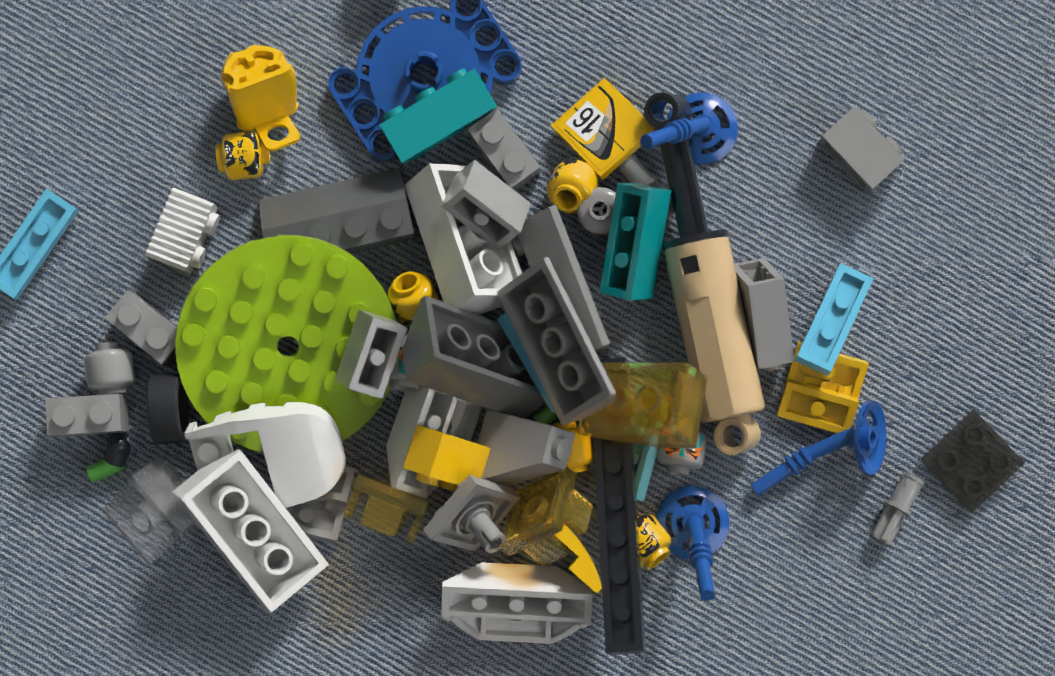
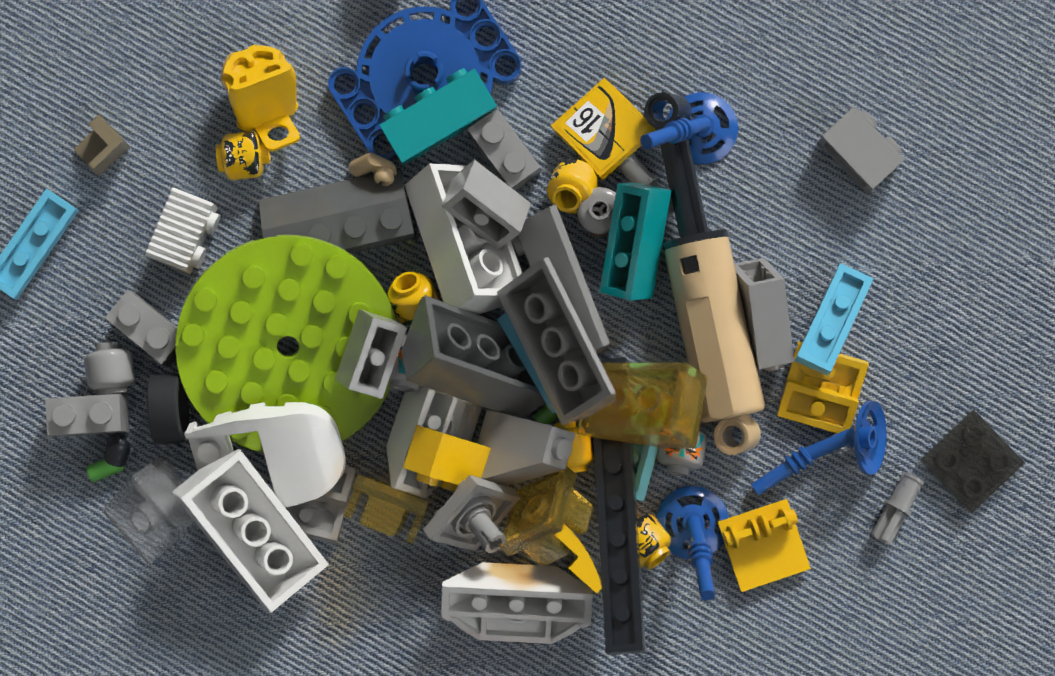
none -> dark tan panel [74,115,131,176]
none -> tan arm [349,152,397,186]
none -> yellow hinge [718,499,811,592]

